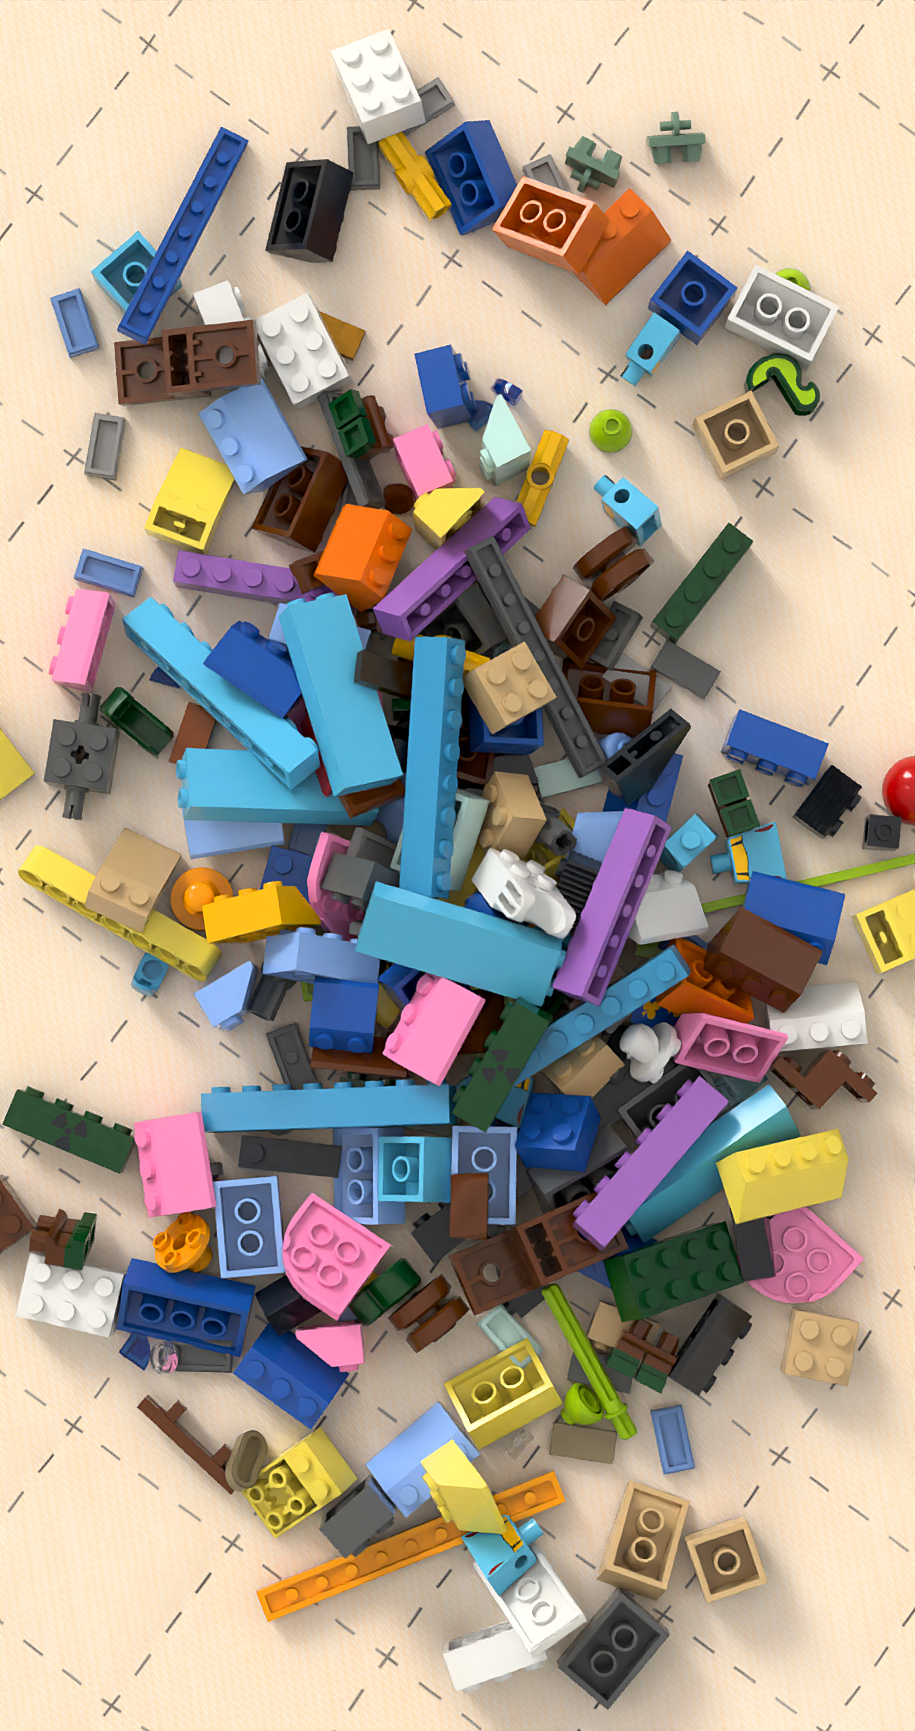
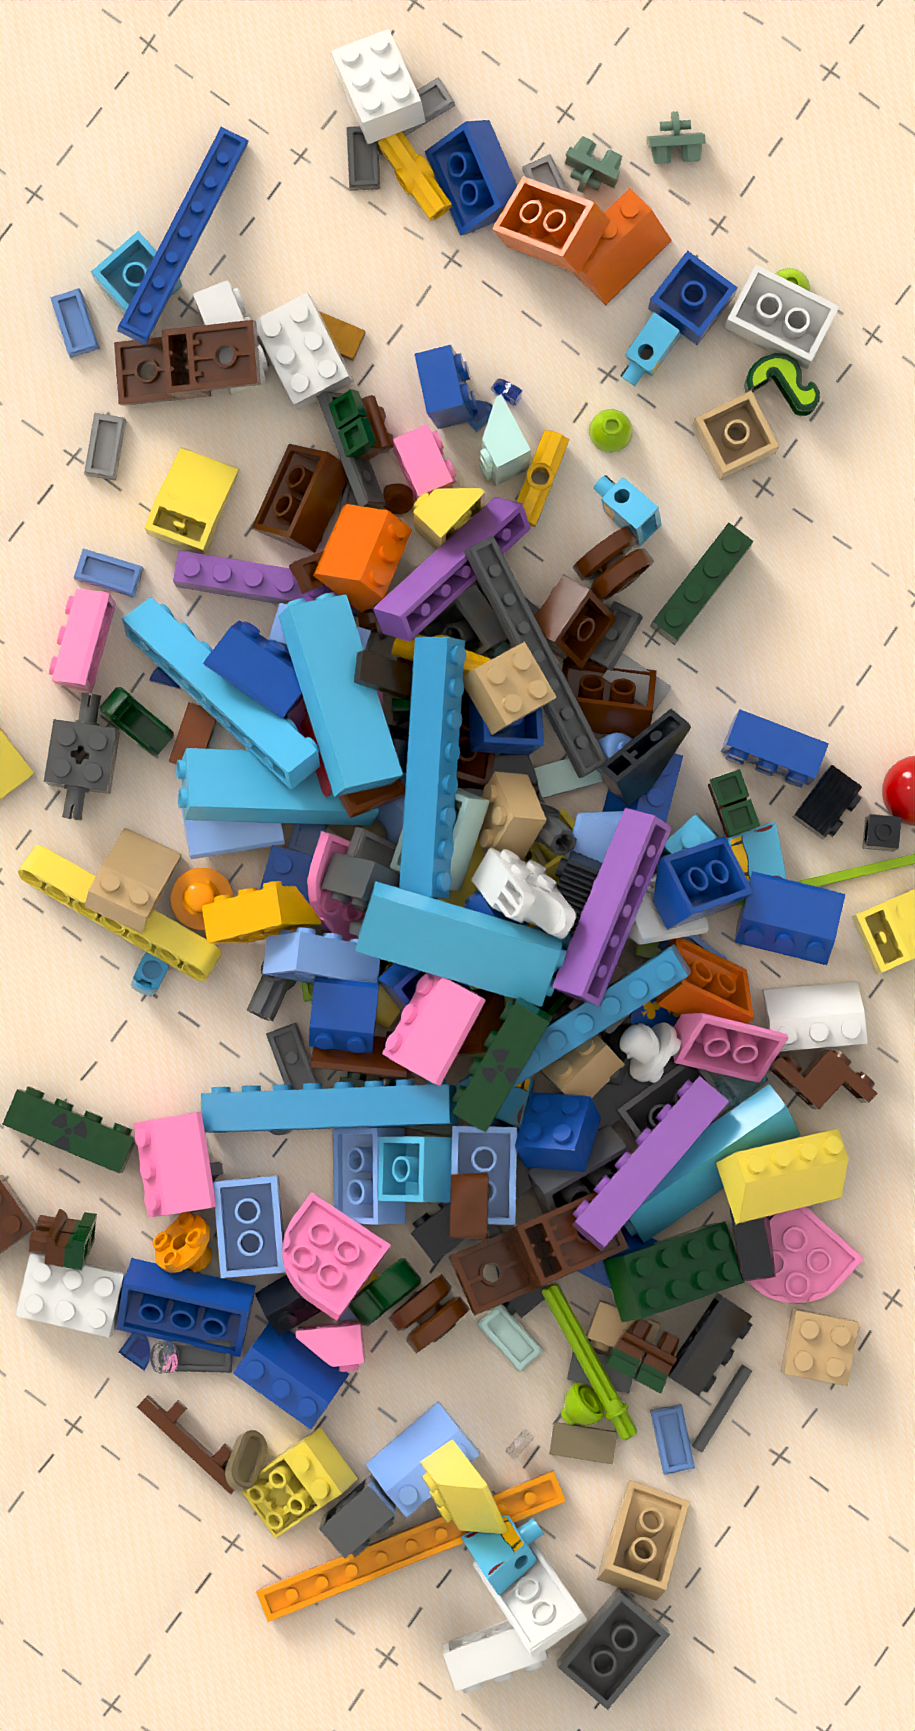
light blue slope [194,961,258,1031] -> none
light blue slope [198,378,308,495] -> none
black slope [238,1135,342,1178] -> none
black slope [265,159,354,263] -> none
light yellow slope [444,1338,563,1450] -> none
dark grey tile [650,640,721,699] -> none
tan brick [683,1516,768,1604] -> none
reddish brown slope [703,907,822,1013] -> none
none -> blue slope [653,836,754,930]
none -> dark grey bar [692,1364,752,1453]

